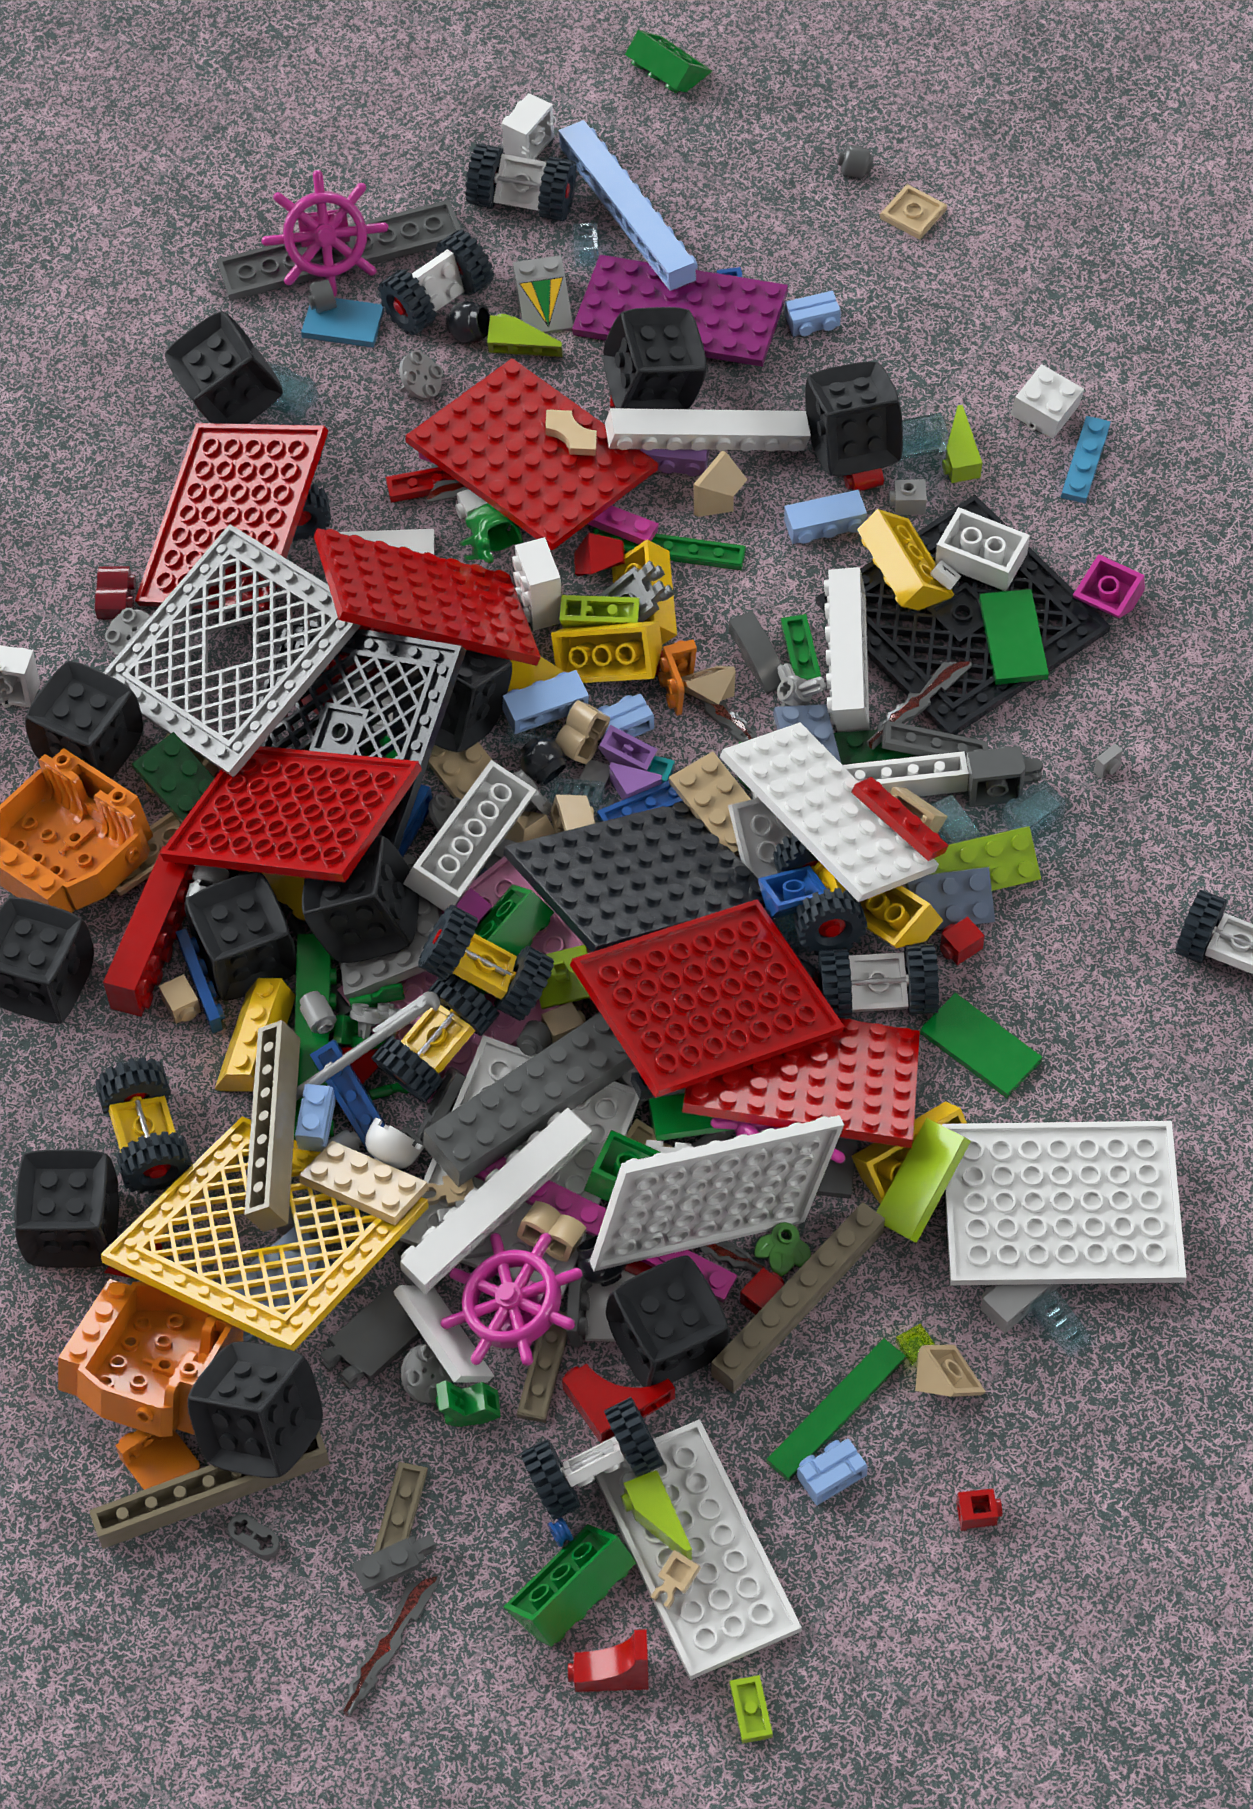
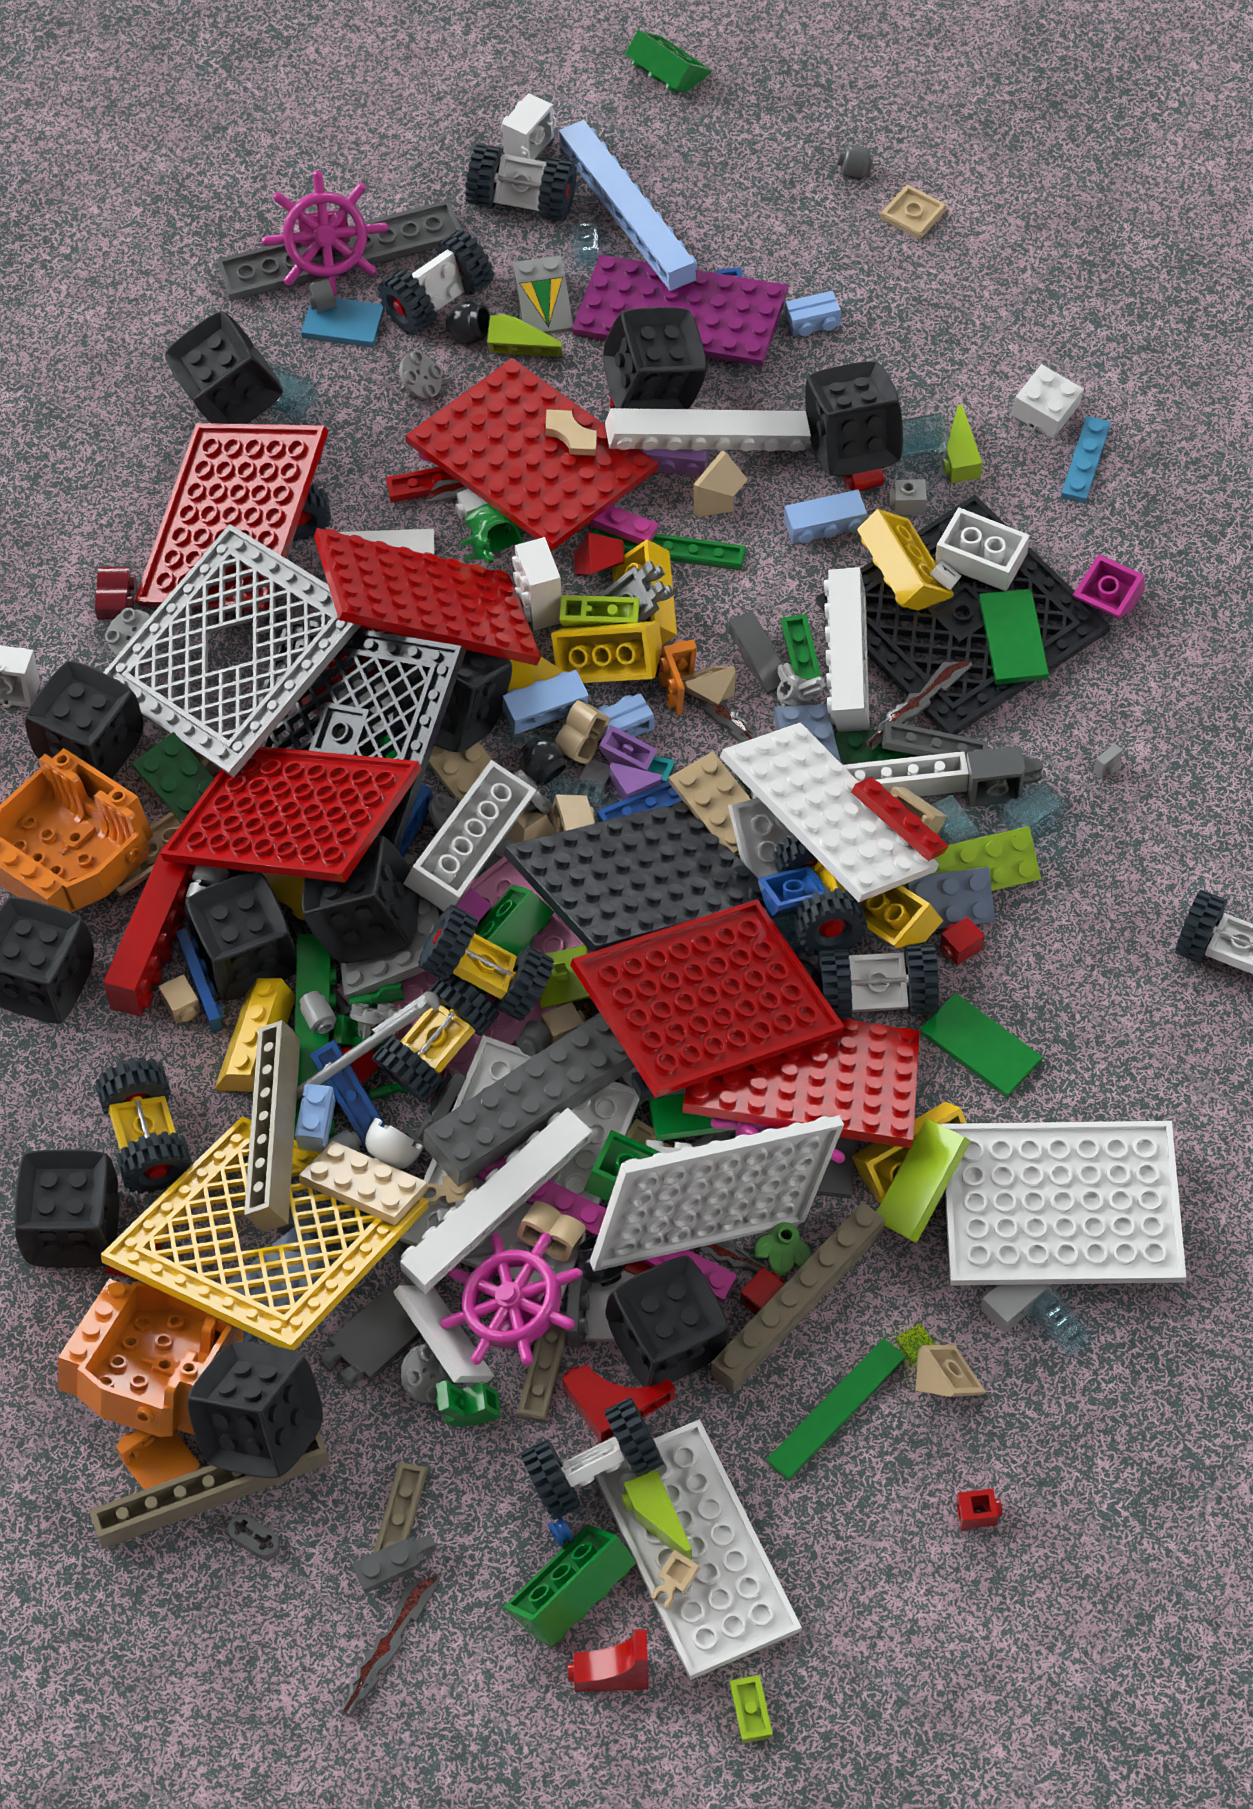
light blue brick [797,1438,868,1506] -> none

